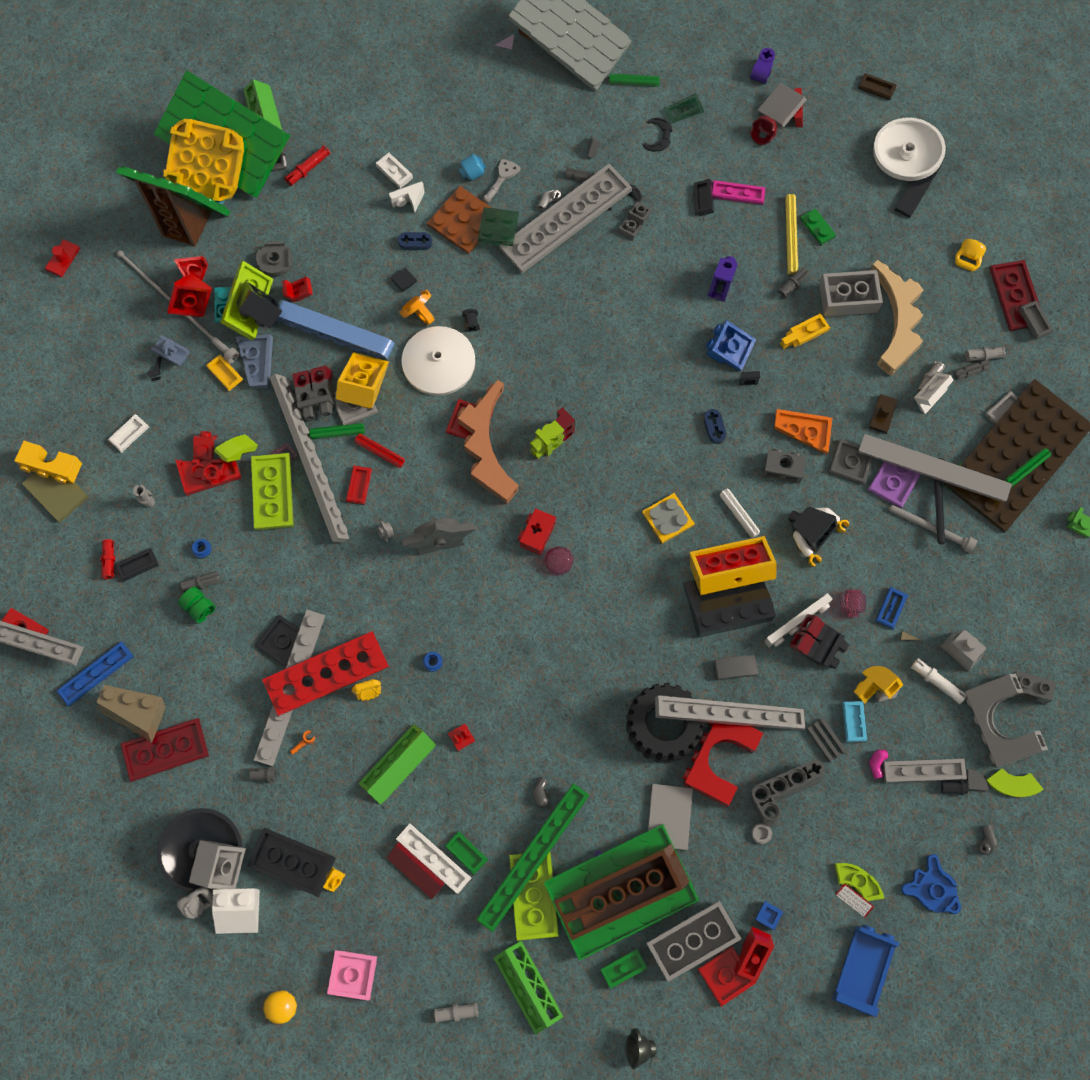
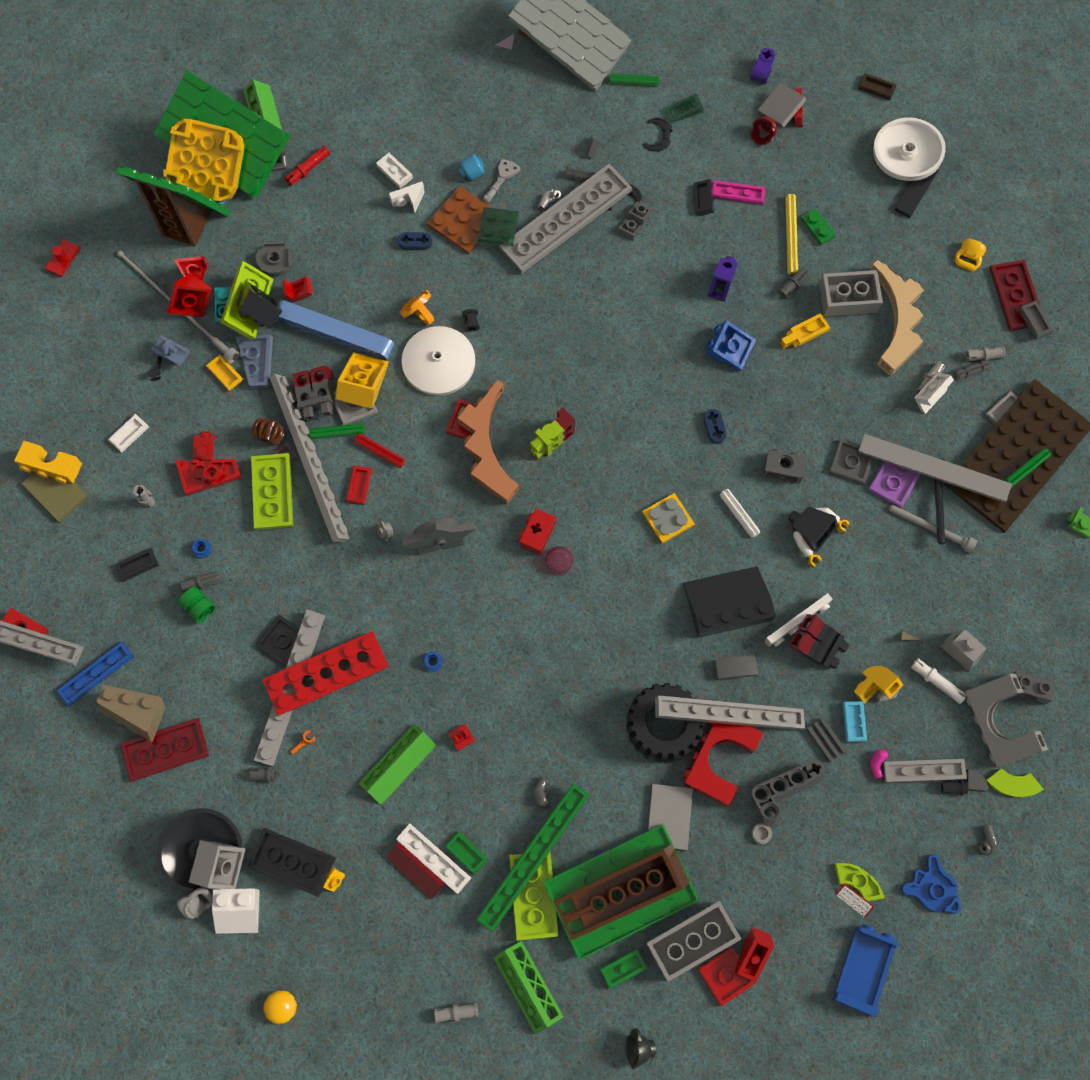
red pin [100,539,116,580] -> none
lime slope [214,434,258,462] -> none
bright pink plate [327,950,377,1000] -> none
yellow piece [352,679,381,701] -> none
black tile [391,268,417,292] -> none
yellow brick [690,536,777,595] -> none
black tile [739,371,760,385] -> none
blue plate [755,901,783,931] -> none
orange wing [774,409,832,455] -> none
clear pink head [840,589,866,617] -> none
dark brown tile [869,394,898,434] -> none
blue tile [875,587,908,630] -> none
none -> reddish brown gear [251,418,284,445]

